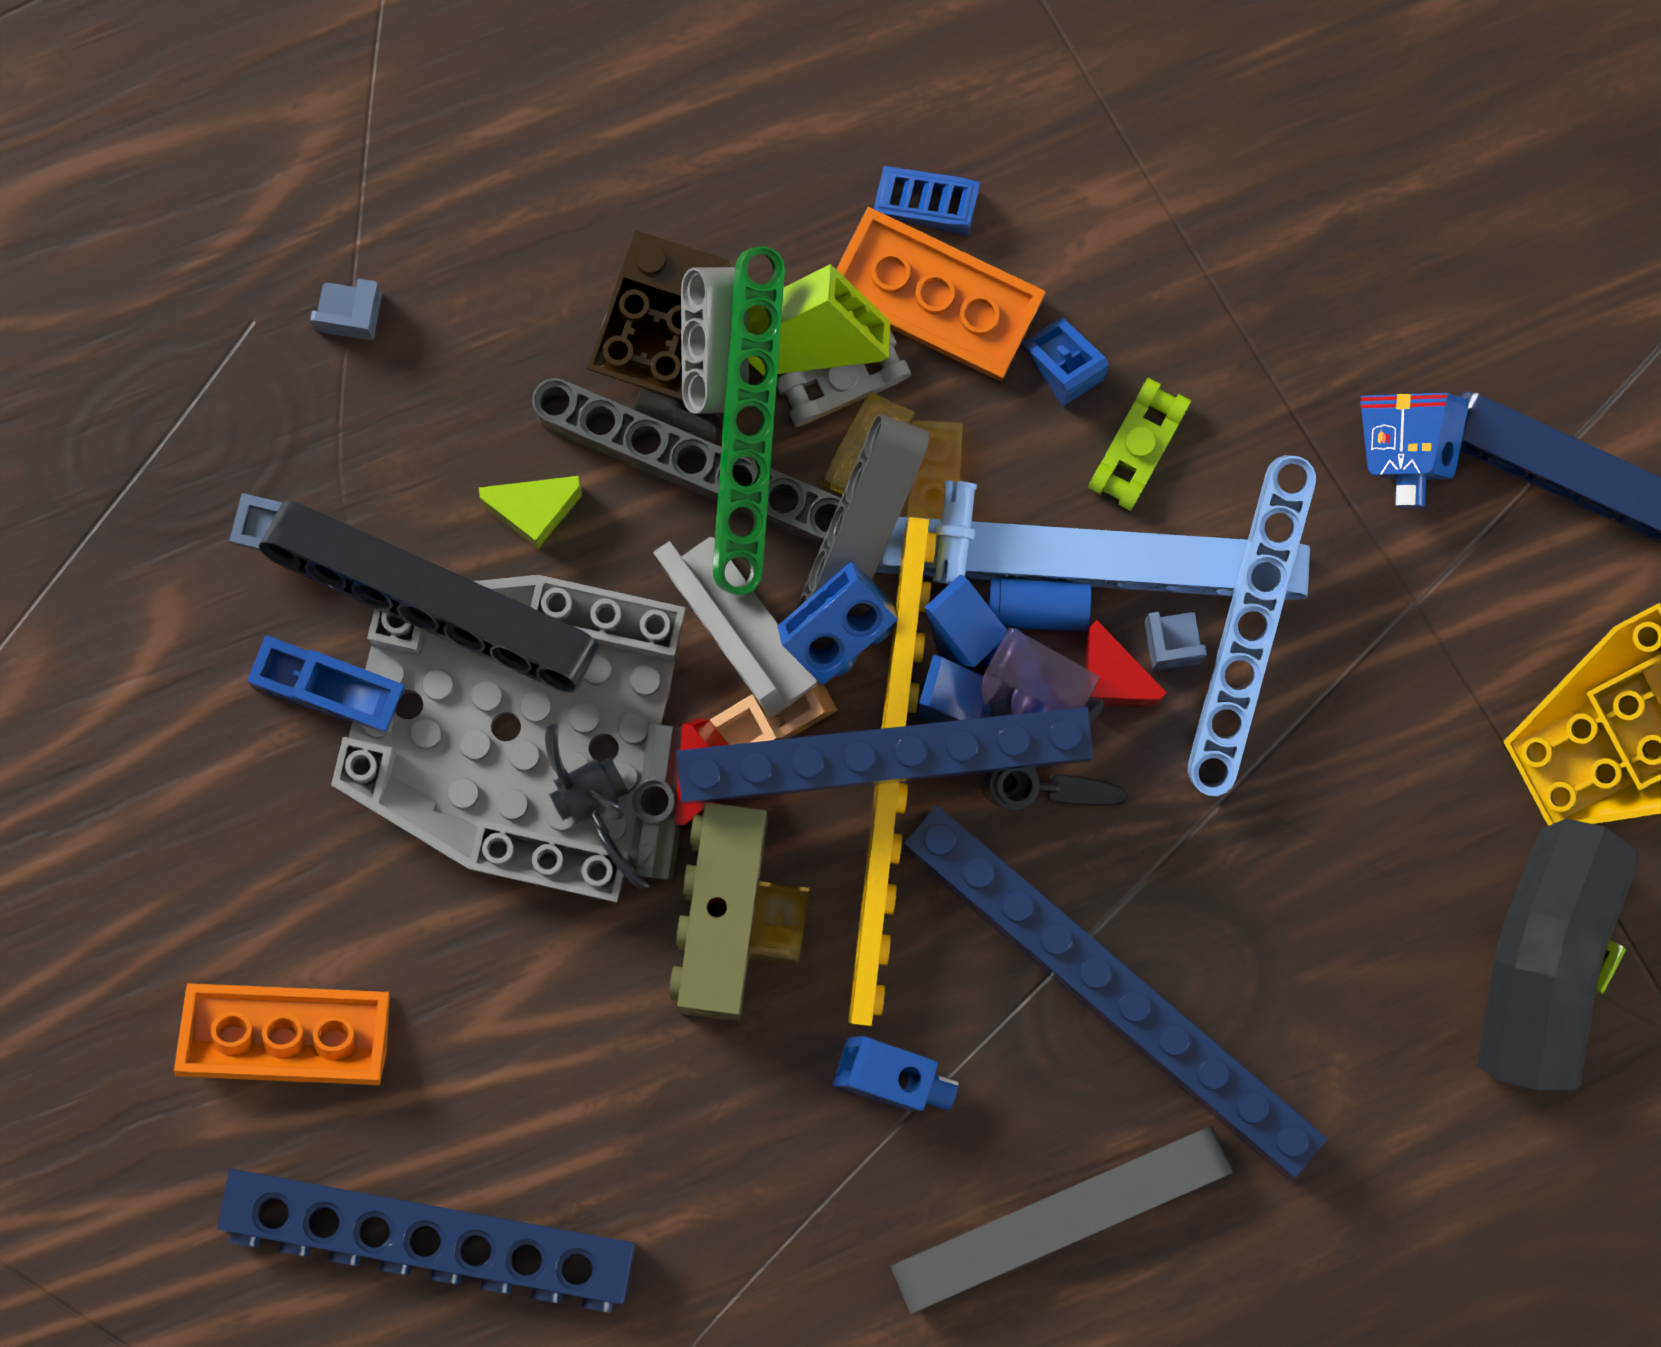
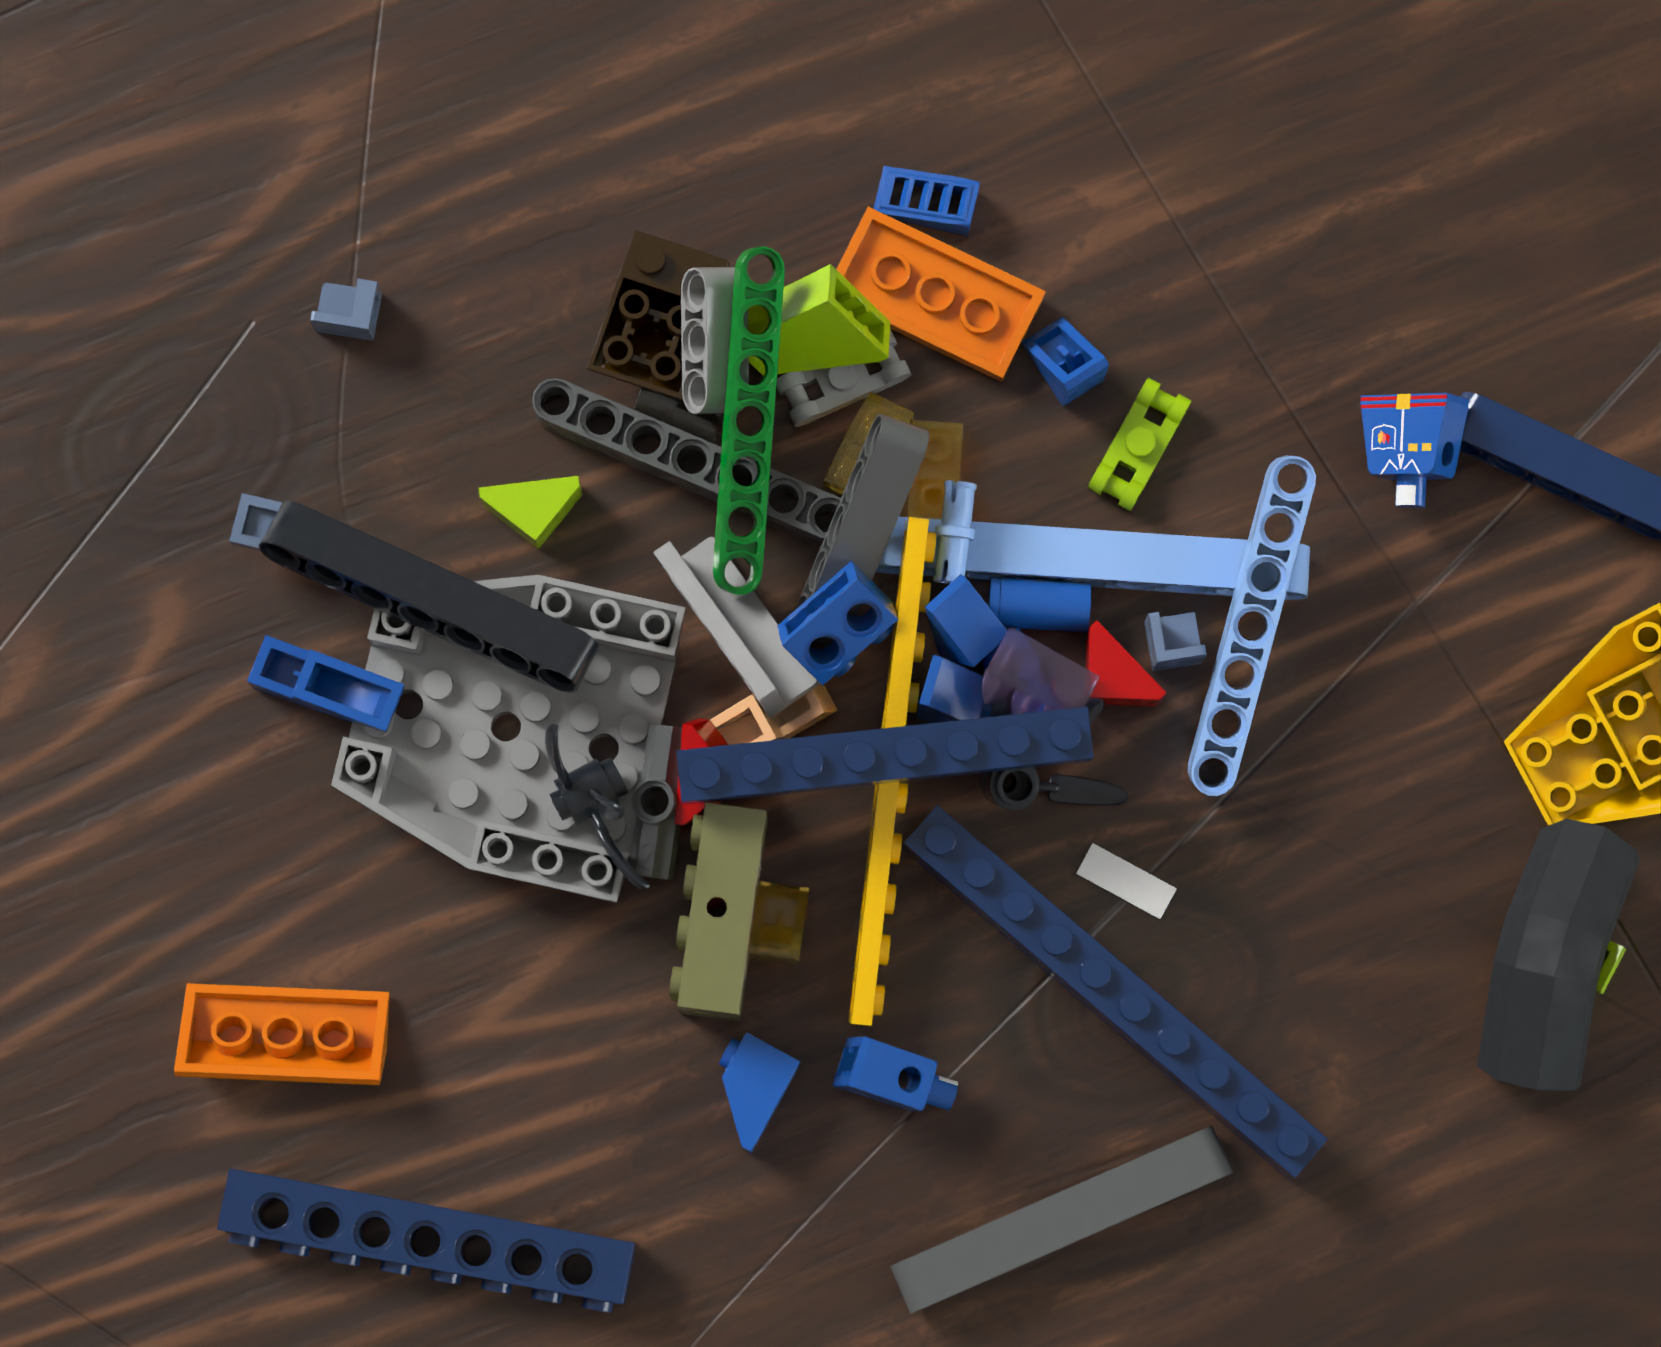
none -> blue slope [718,1032,800,1154]
none -> white sticker [1076,843,1177,919]

